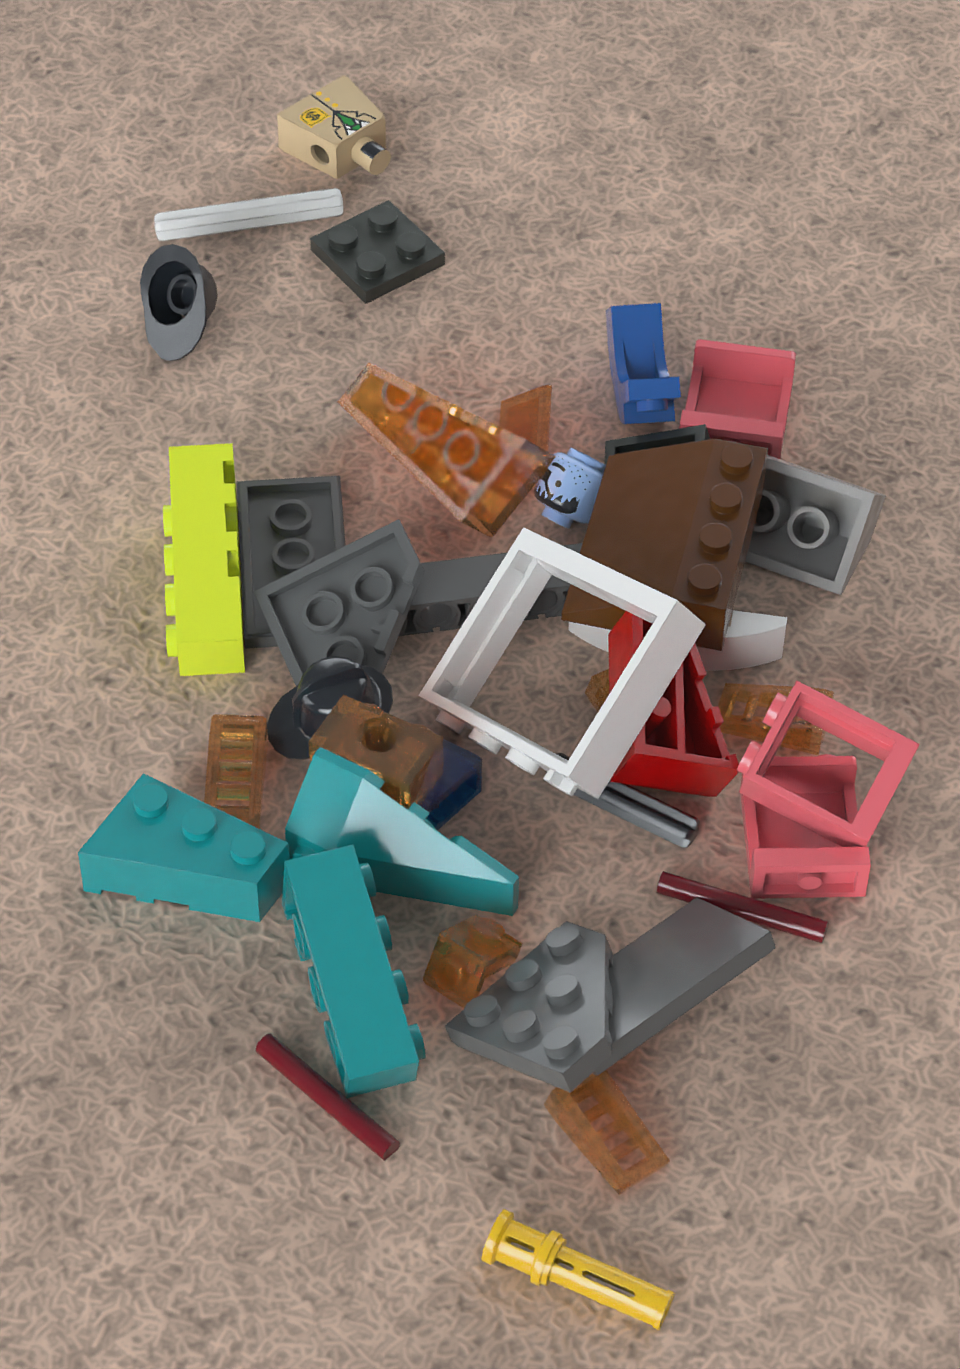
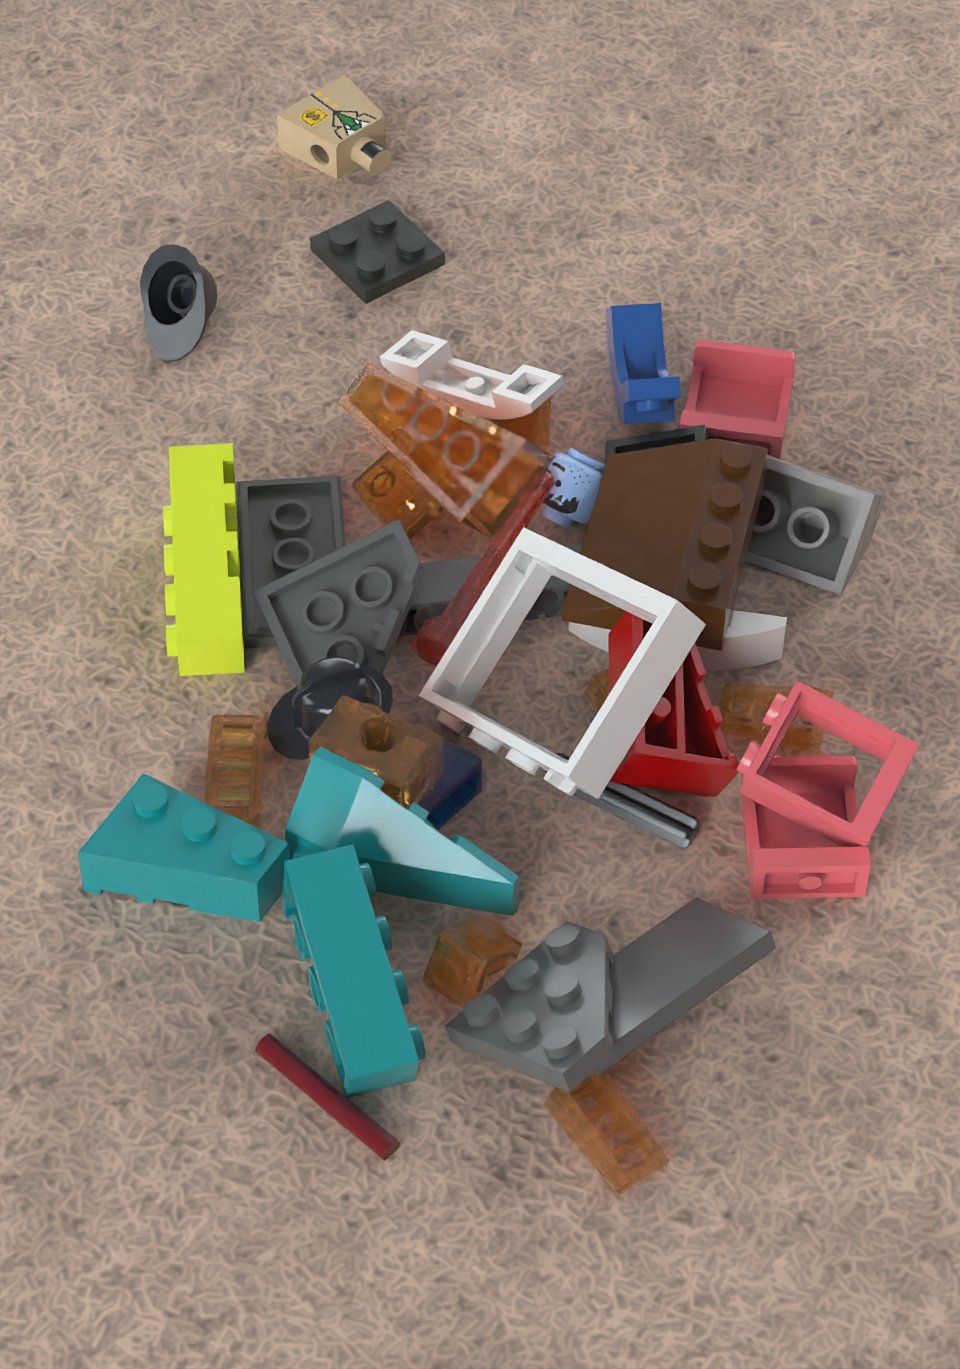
white axle [154,188,344,241] -> none
yellow pin [482,1209,675,1330] -> none
dark red bar [657,871,829,943] -> none
none -> clear orange bracket [351,451,444,540]
none -> white slope [380,330,564,419]
none -> clear red piece [412,471,555,666]

